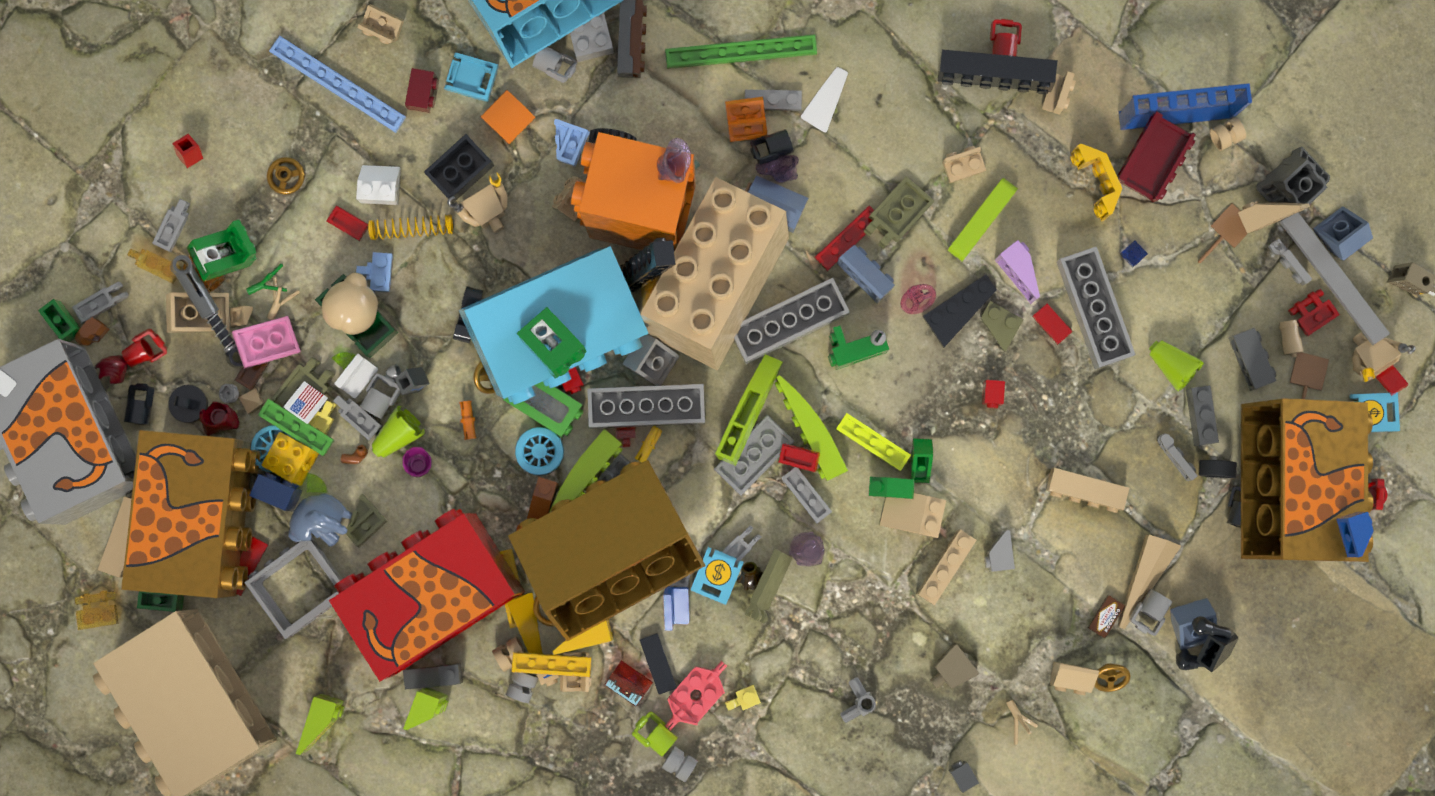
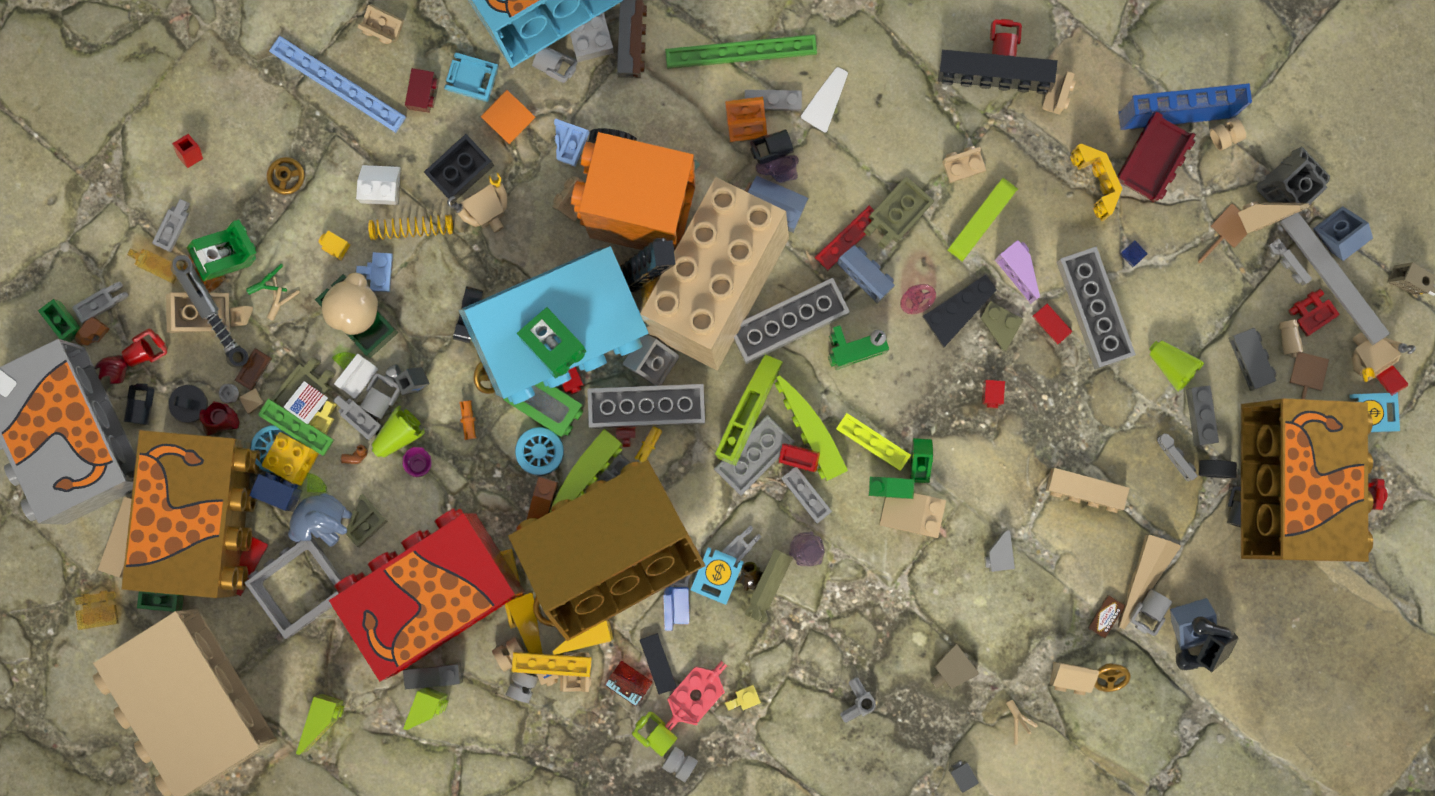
bright pink tile [232,316,301,369] -> none
red tile [326,205,368,241] -> none
piece [656,138,691,183] -> none
tan brick [916,529,977,605] -> none
blue slope [1337,512,1374,557] -> none
none -> yellow window [318,231,351,261]

